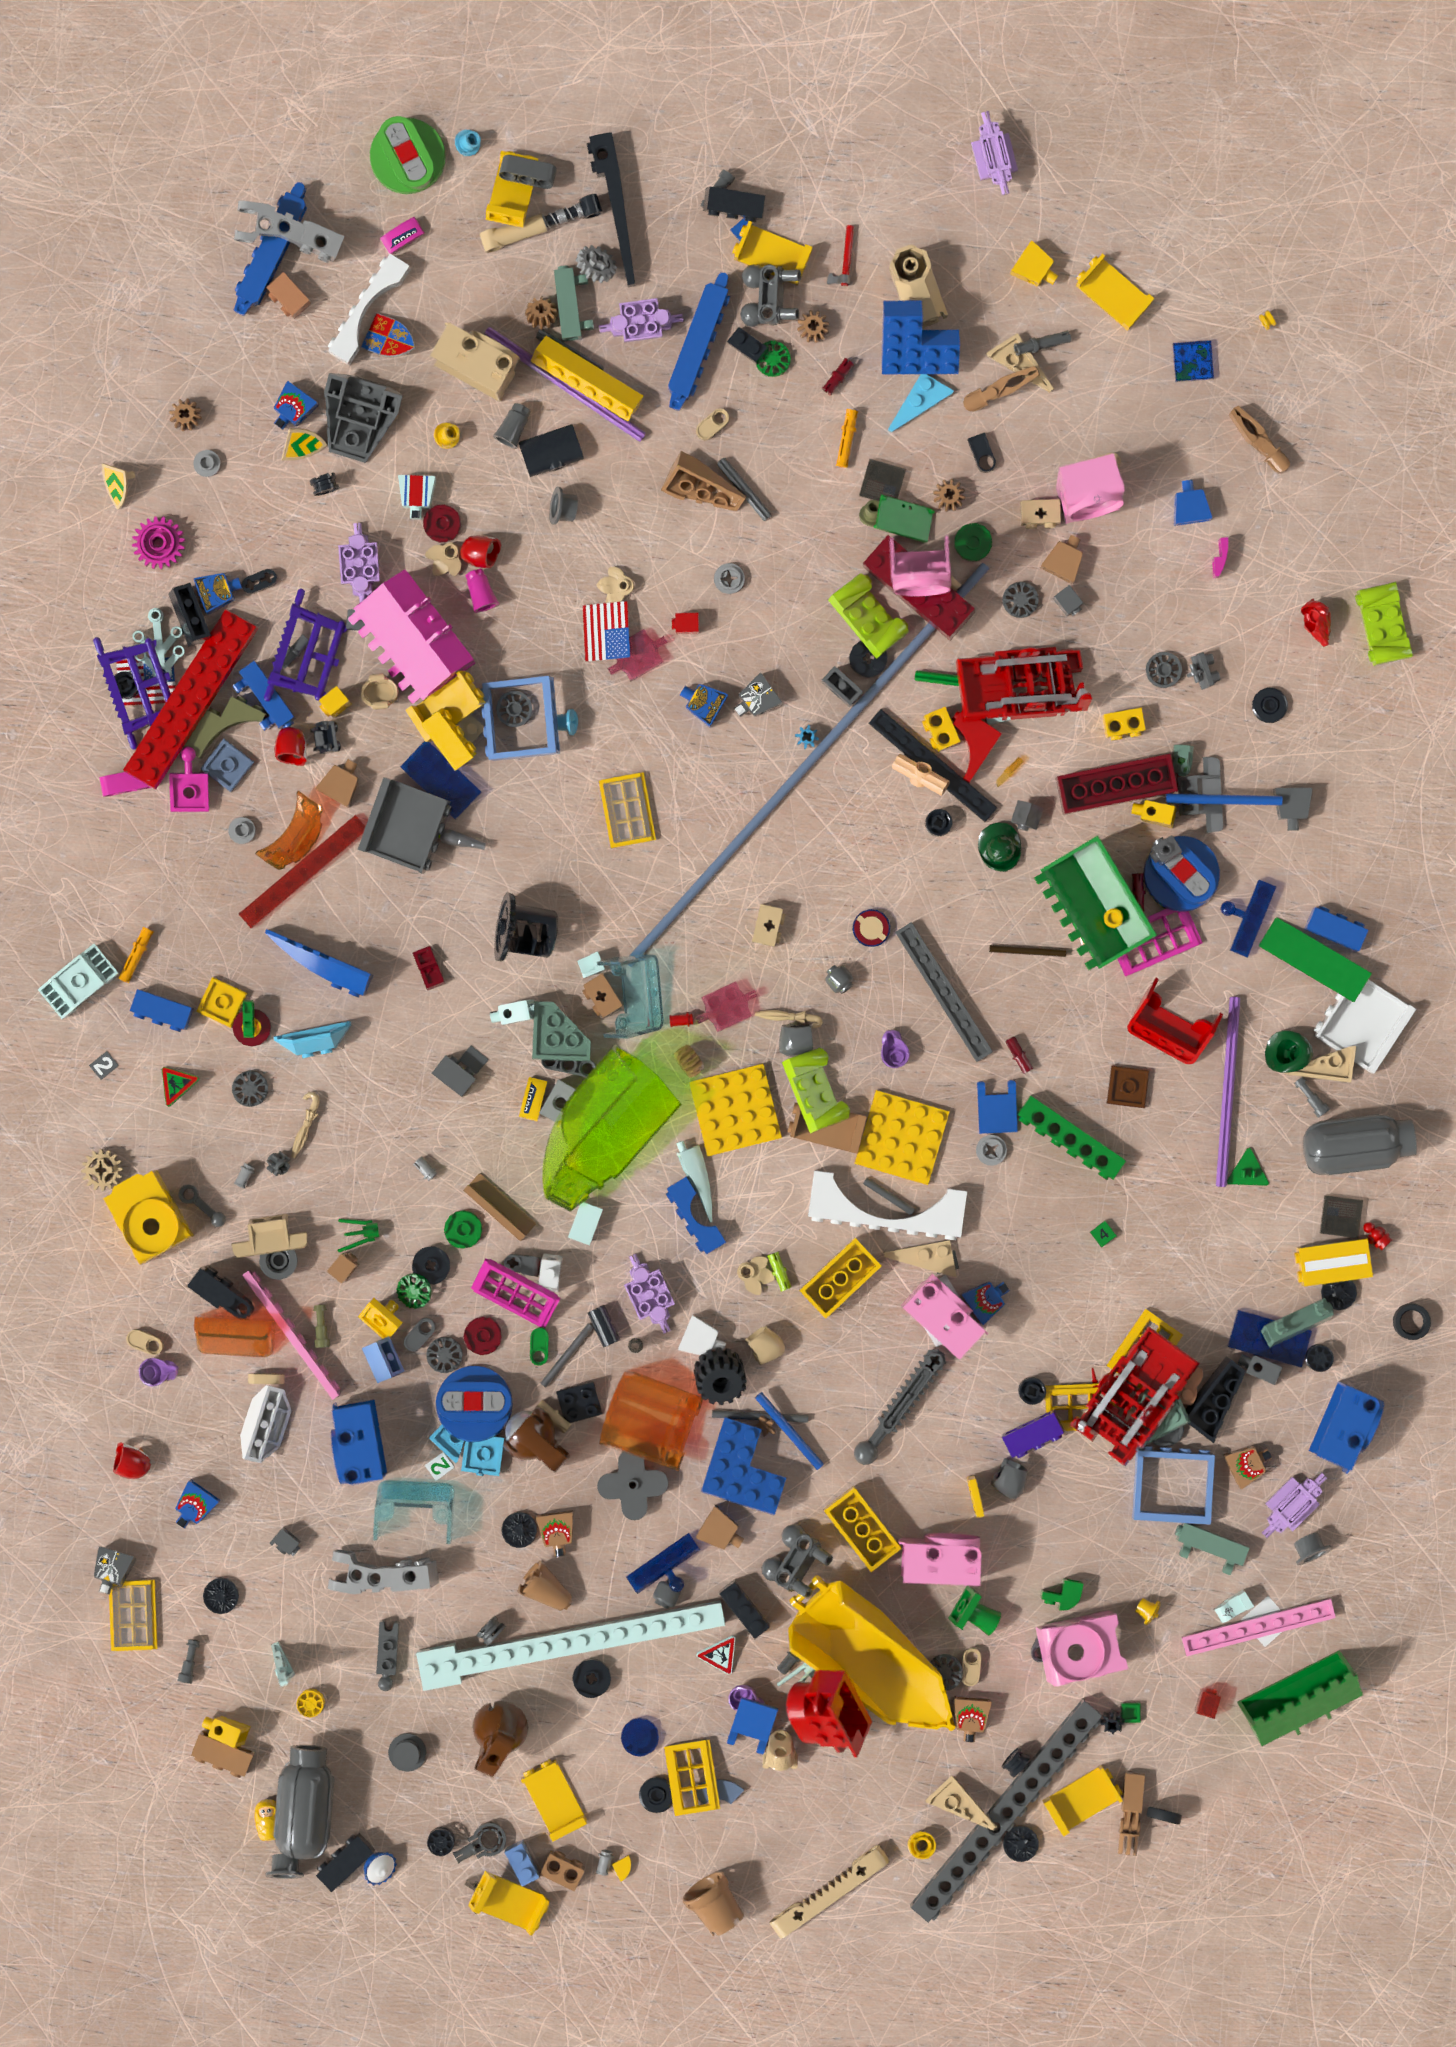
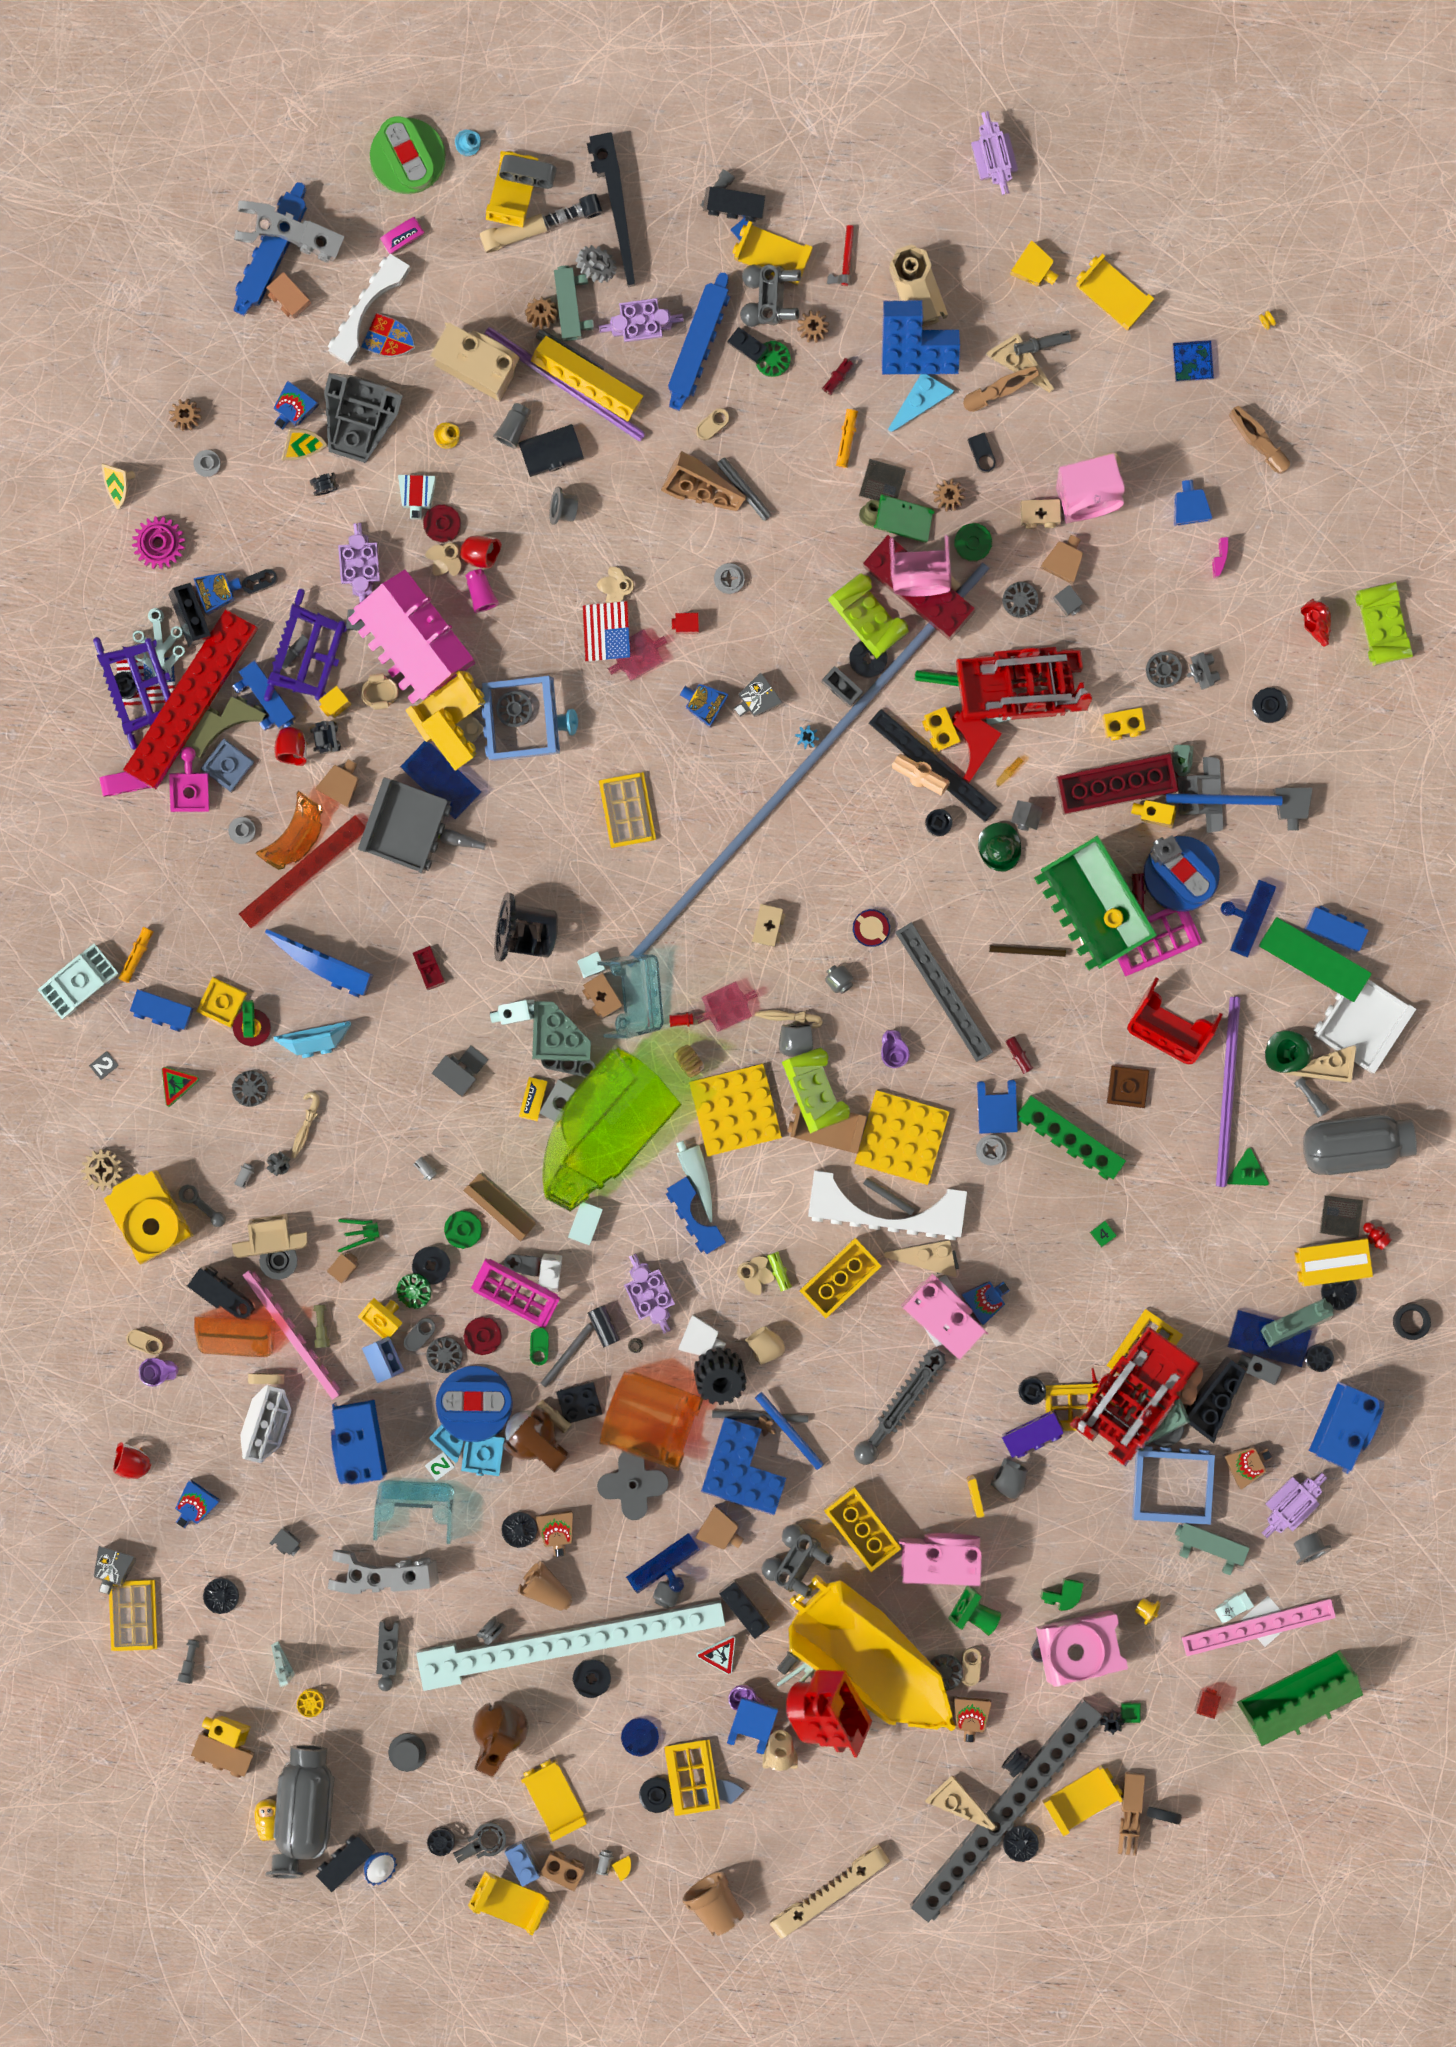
yellow wheel [907,1831,936,1859] -> none

